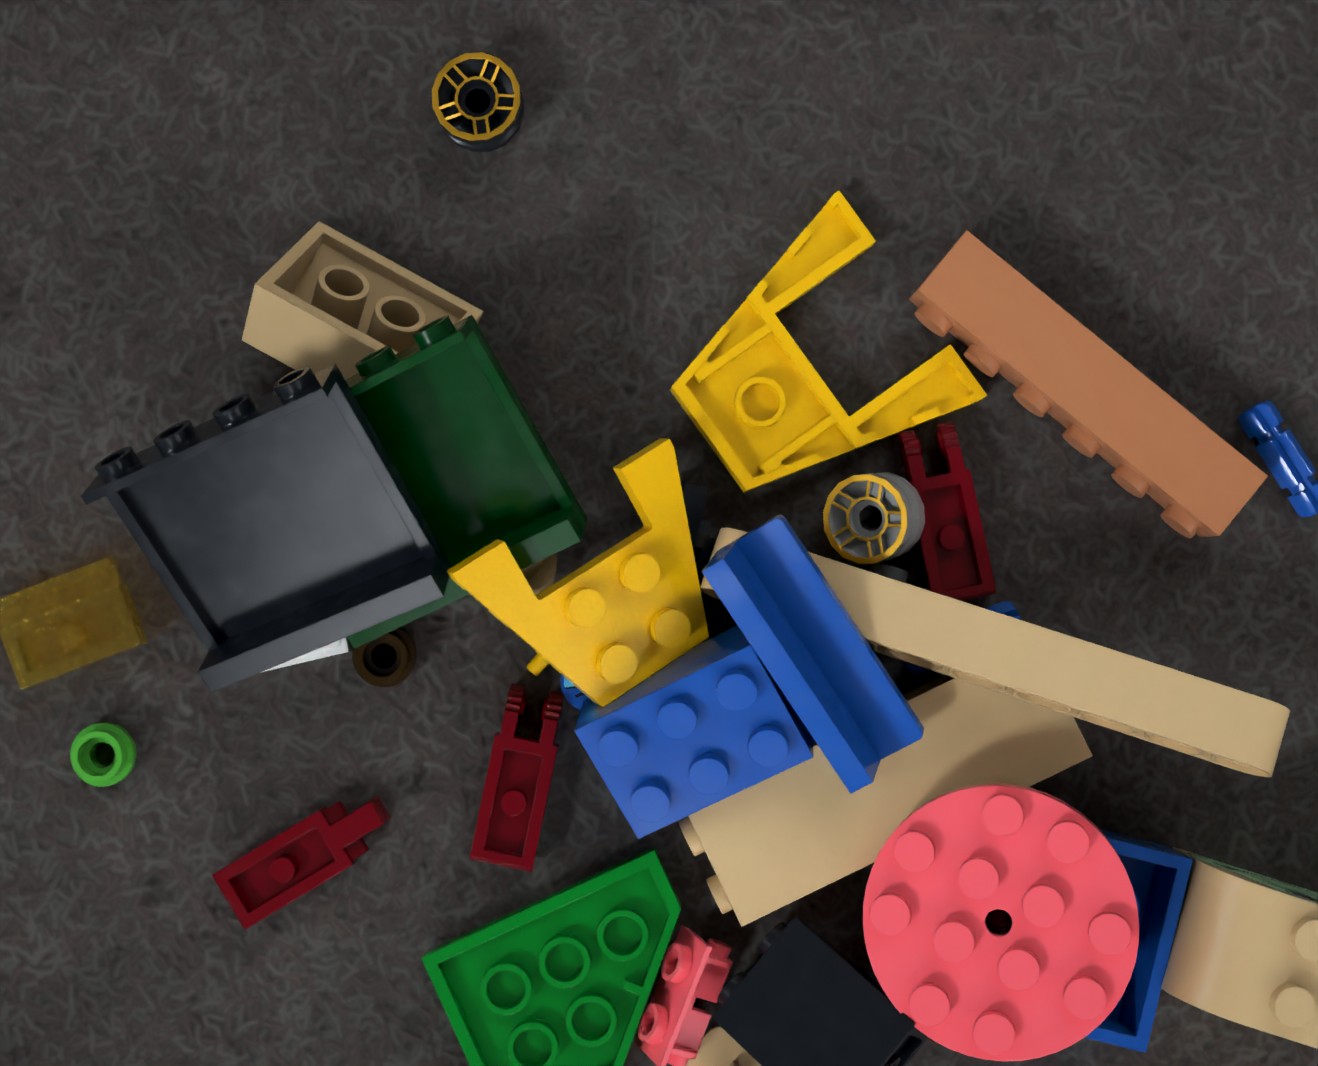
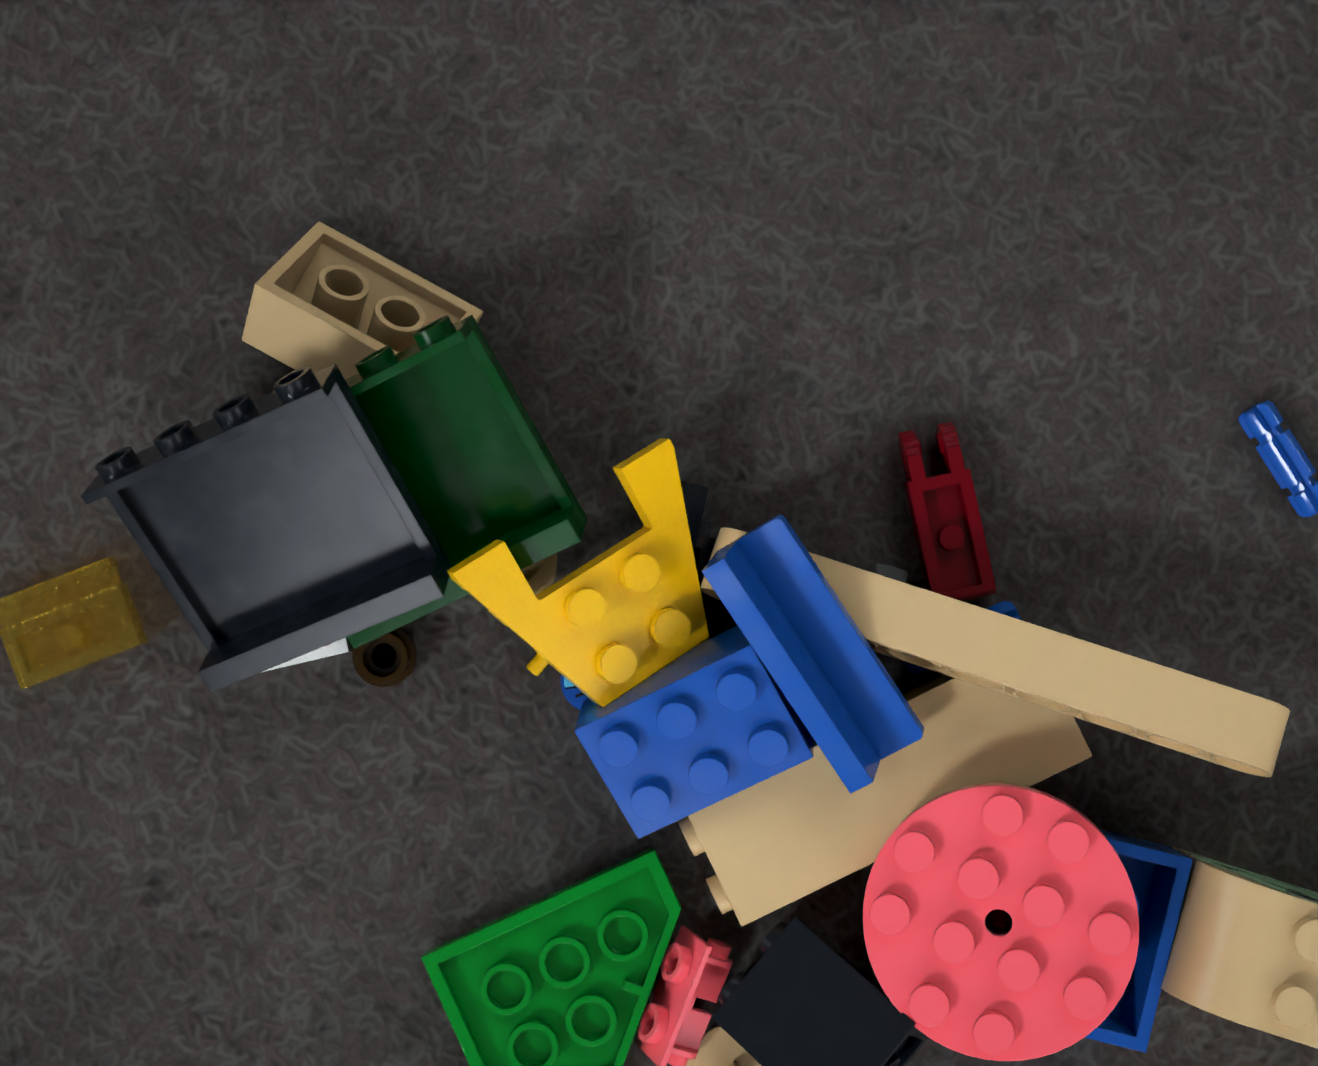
bright green plate [70,722,137,787] -> none
dark red hinge [212,796,391,930] -> none
black wheel [432,52,524,152] -> none
dark red hinge [469,683,564,872] -> none
yellow wing [670,191,987,493] -> none
light grey wheel [823,472,925,564] -> none
nougat brick [909,230,1268,538] -> none

